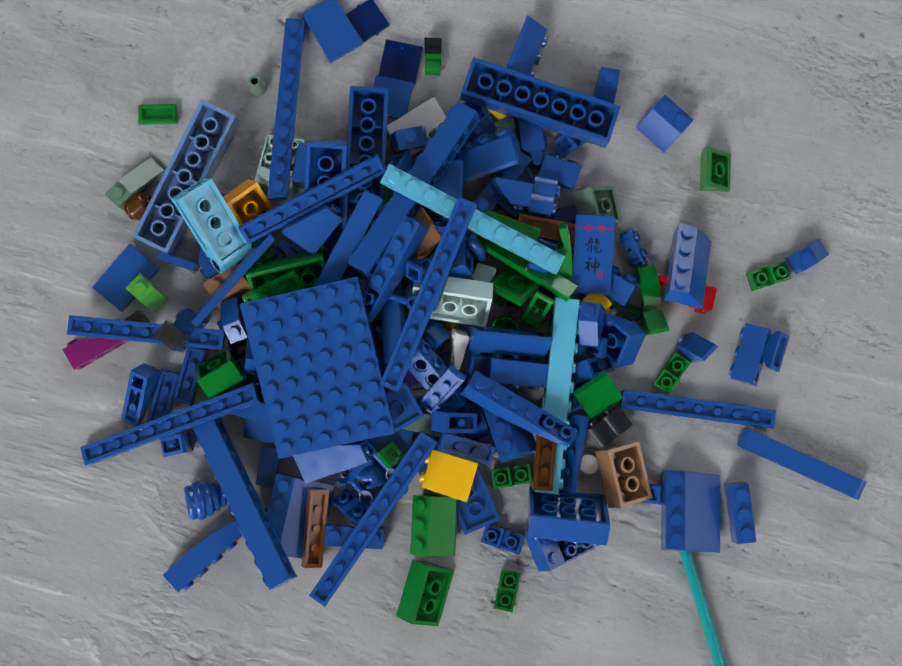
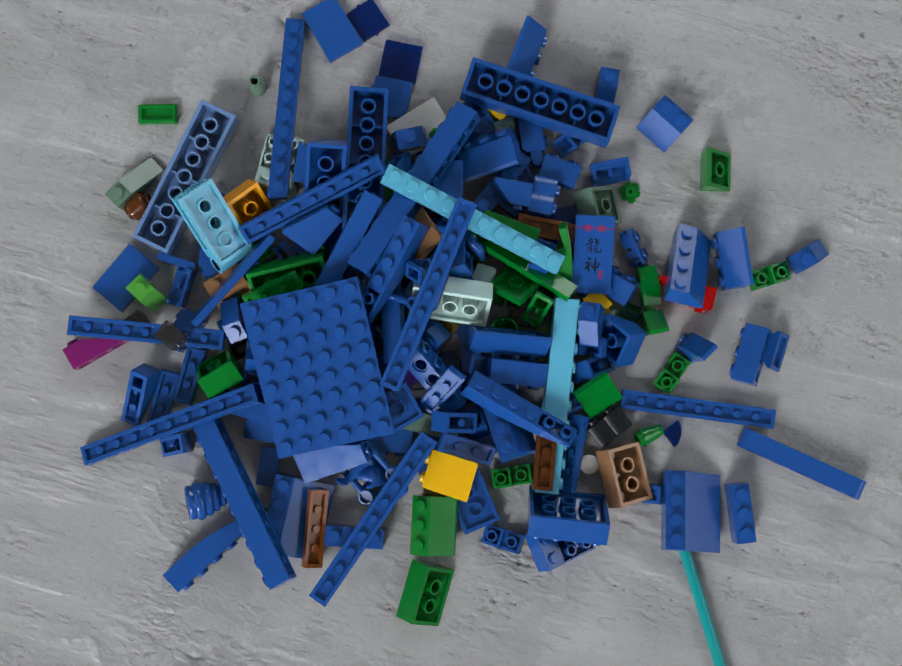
blue slope [331,489,368,526] -> none
green tile [376,441,404,469] -> none
leg [424,38,442,76] -> none
white slope [451,328,470,370] -> none
green slope [493,569,521,613] -> none
none -> blue hinge [166,266,197,308]
none -> blue hinge [588,156,631,187]
none -> green plant [618,182,640,204]
none -> green cone [634,424,664,447]
none -> clear blue tile [663,420,681,447]
none -> blue slope [711,226,754,291]

